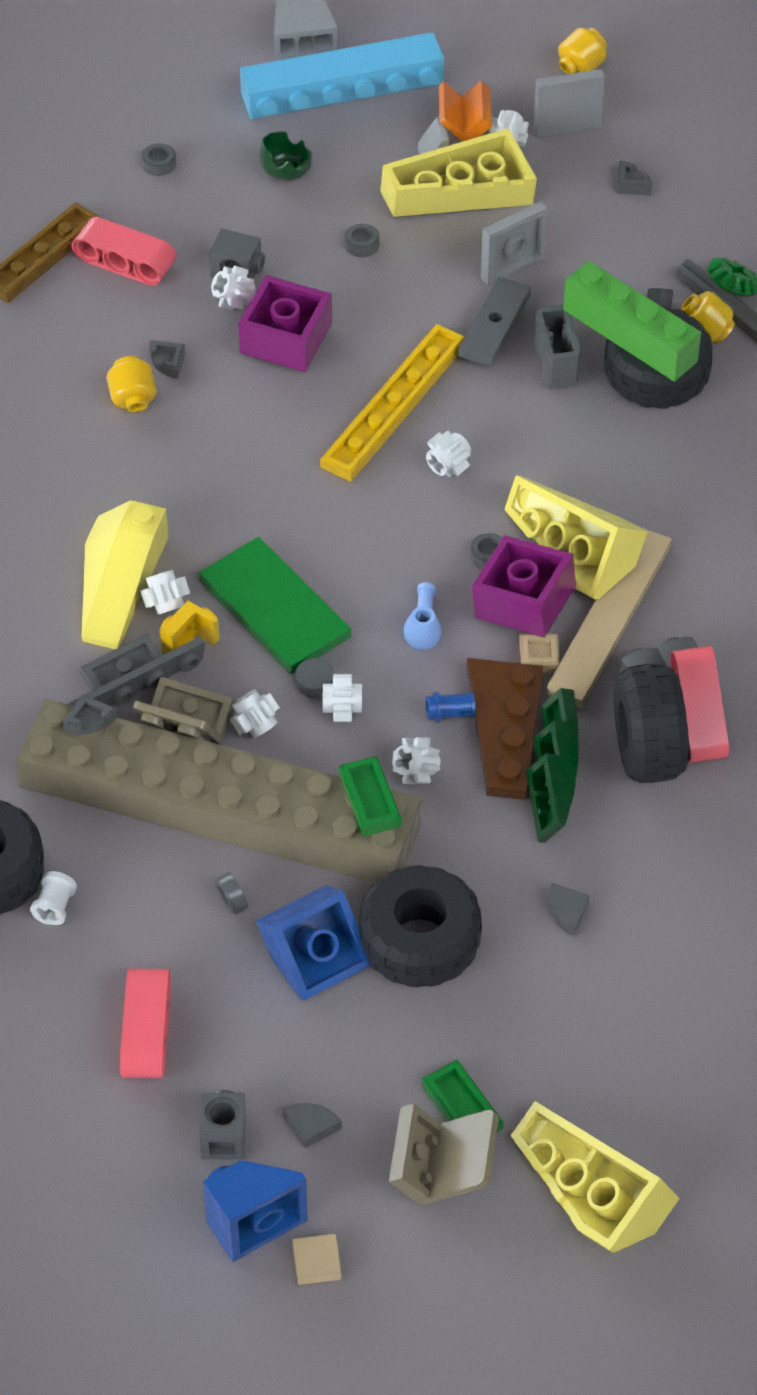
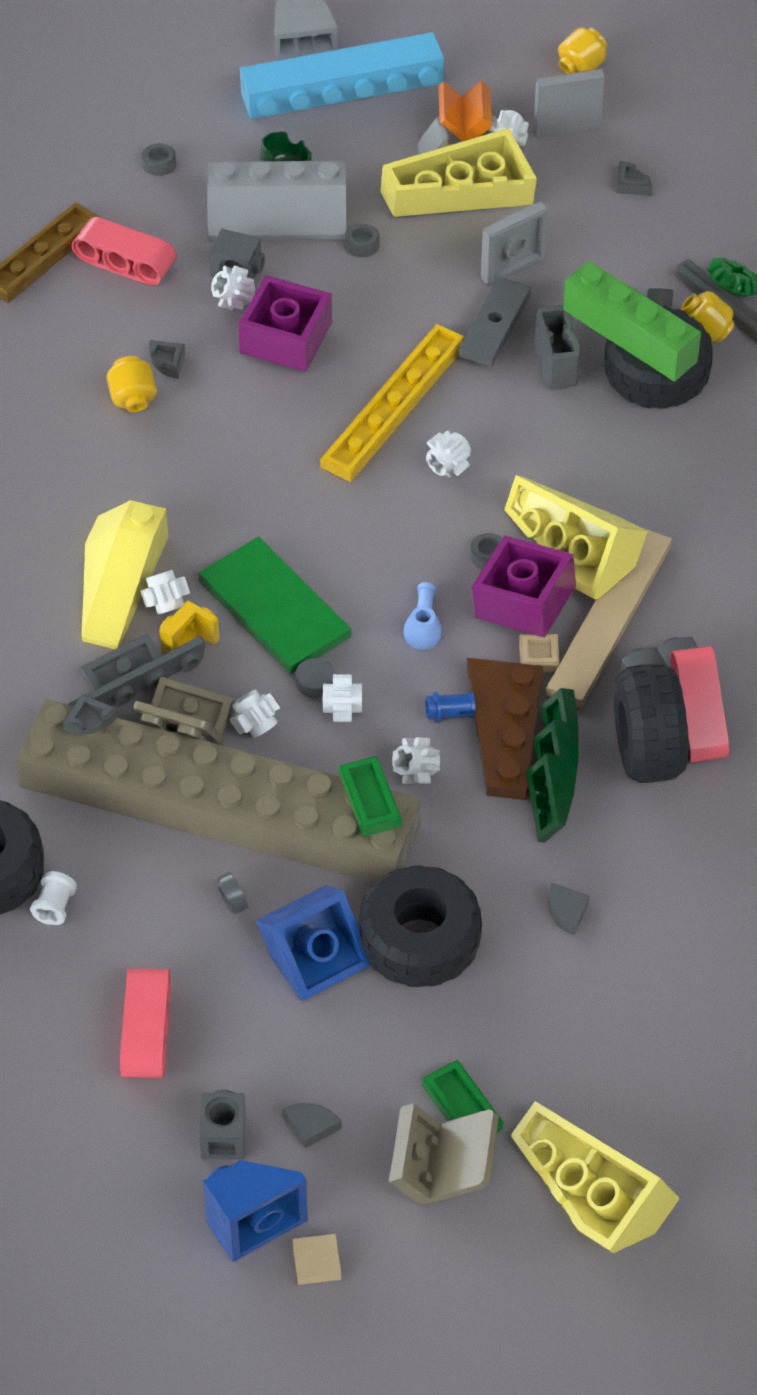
none -> light grey slope [207,161,346,241]

